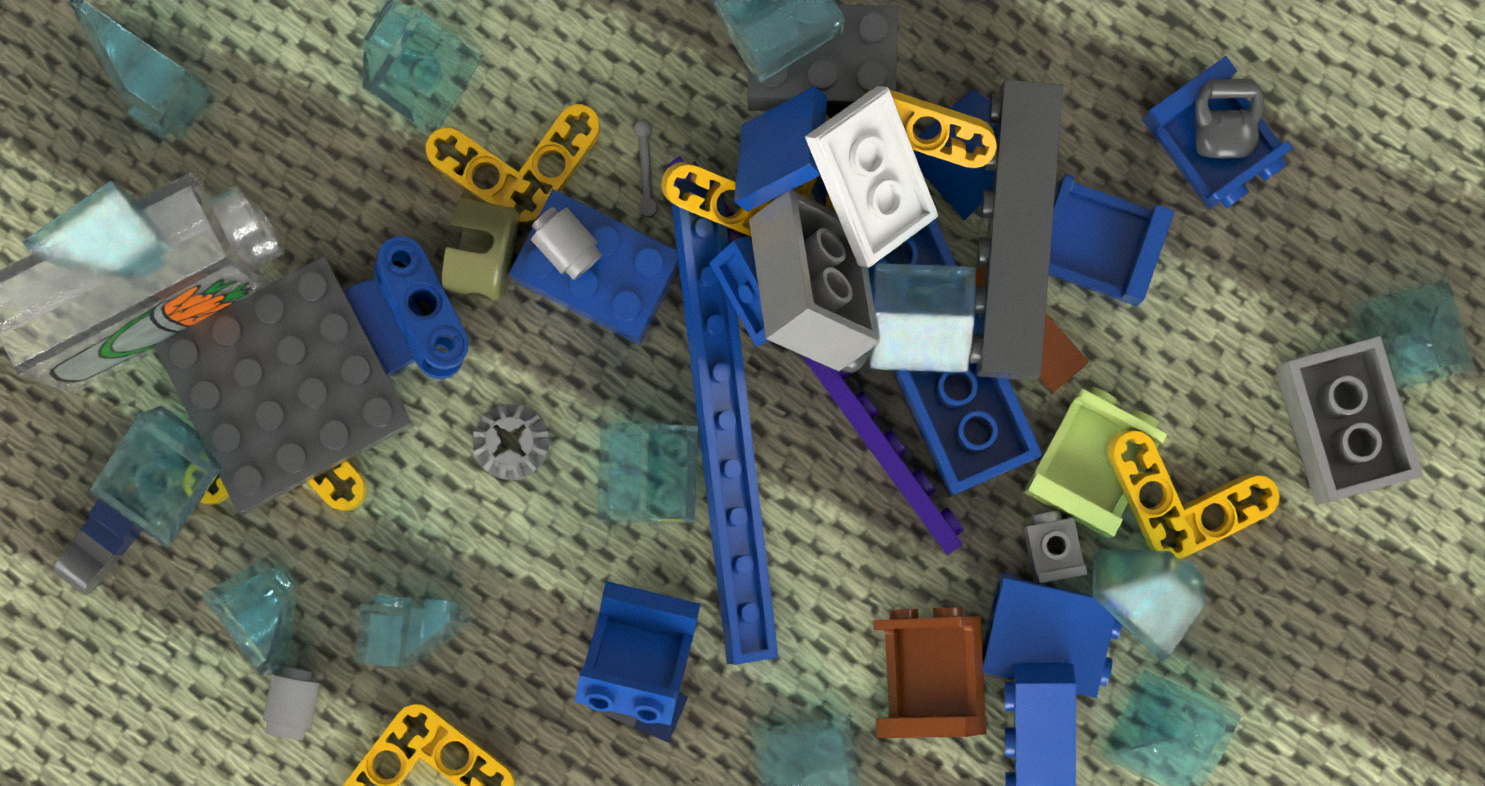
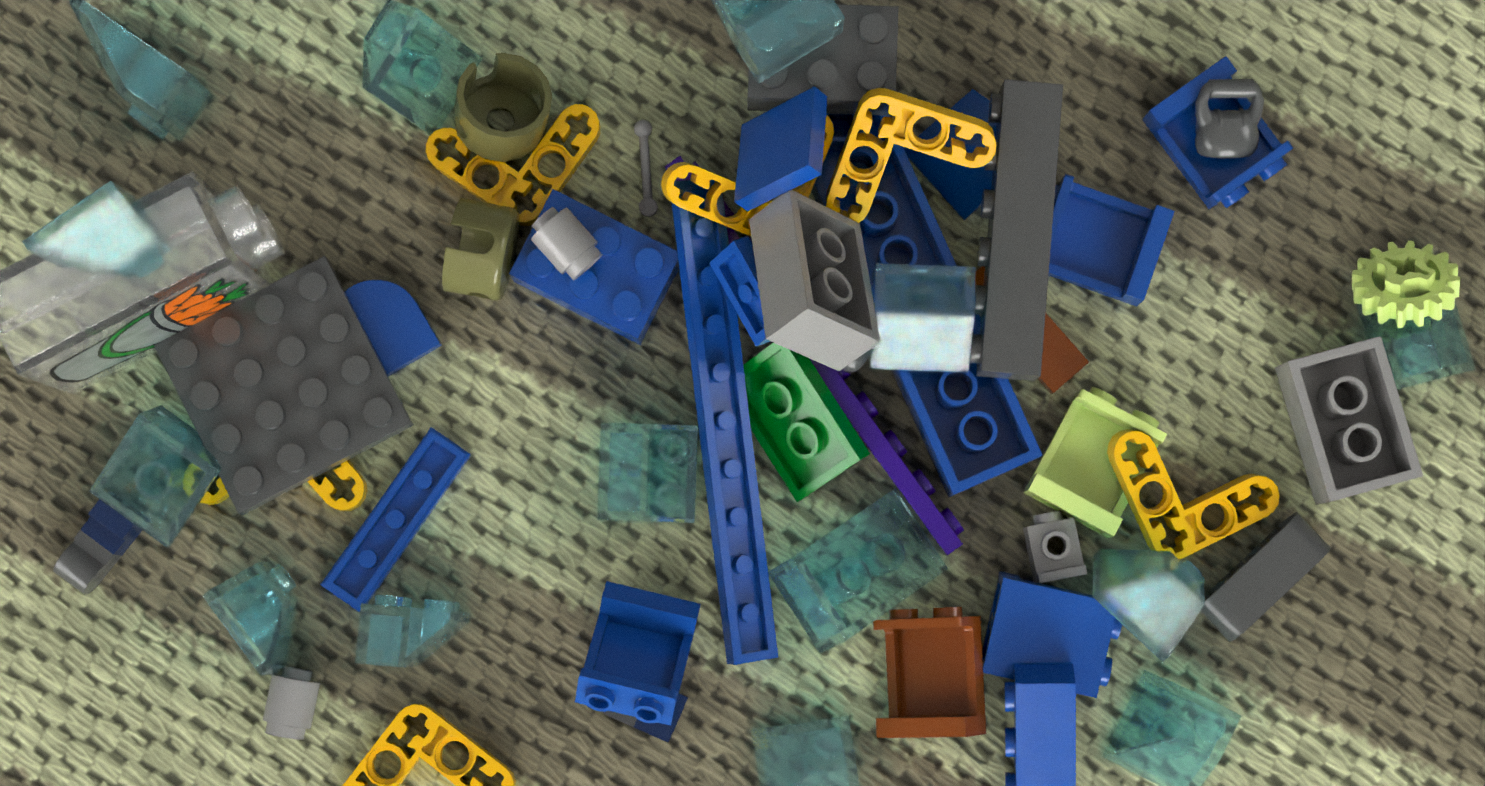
blue piece [373,236,469,380] -> none
light grey gear [473,404,549,480] -> none
white tile [805,86,939,268] -> none
none -> blue tile [320,427,471,612]
none -> olive piece [453,53,552,162]
none -> green plate [743,342,870,502]
none -> clear light blue slope [768,488,948,653]
none -> dark grey beam [1196,512,1331,642]
none -> yellowish green gear [1352,240,1460,328]

